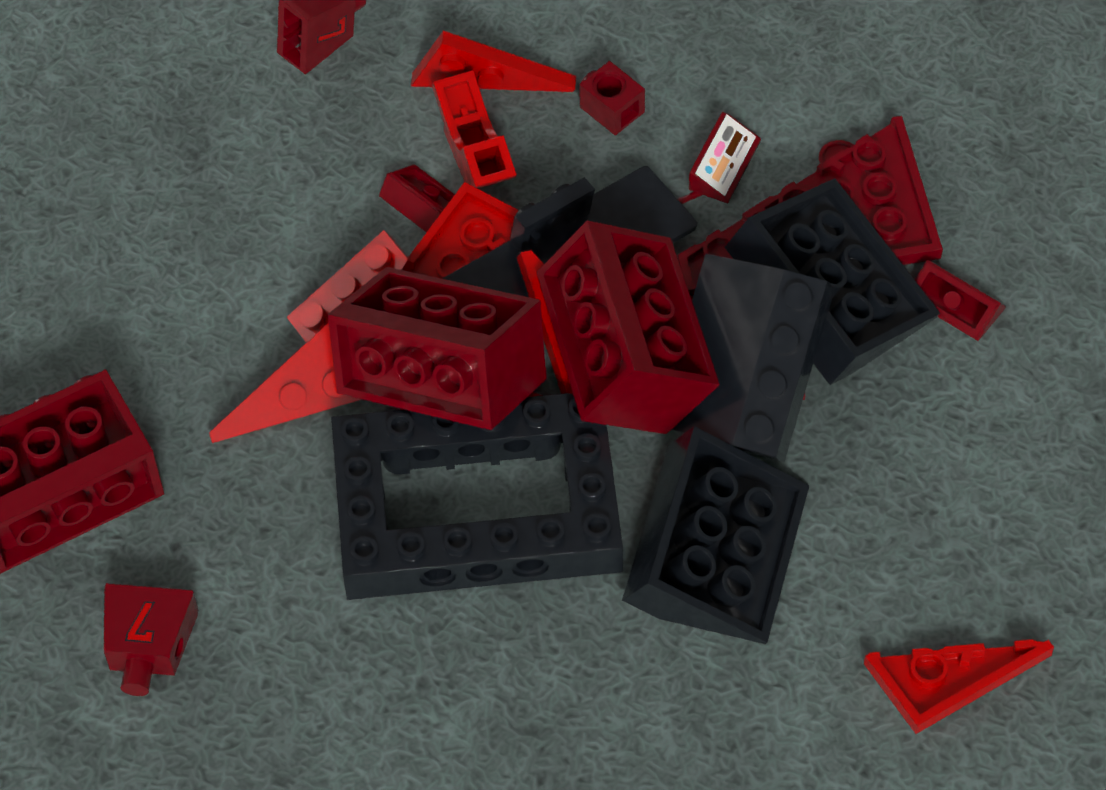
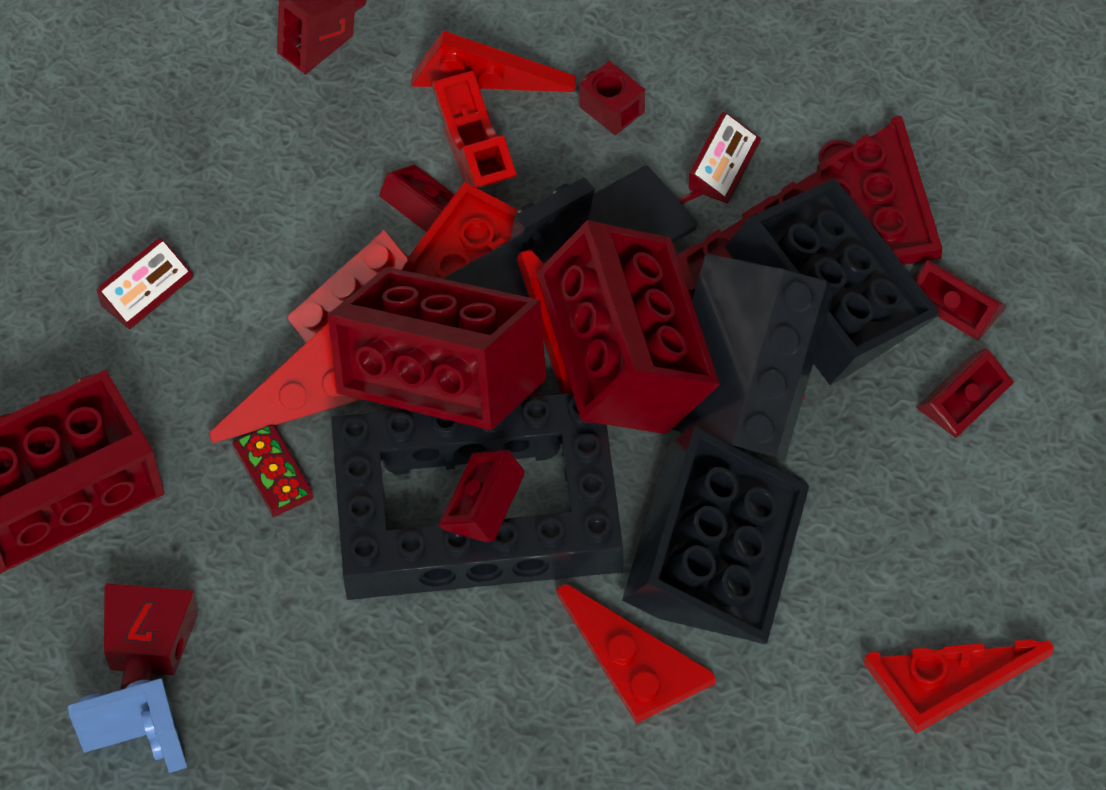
none -> medium blue bracket [67,678,188,773]
none -> slope [97,238,194,330]
none -> tile [232,424,314,518]
none -> dark red slope [439,450,525,542]
none -> red wing [556,584,716,724]
none -> dark red slope [916,348,1014,438]

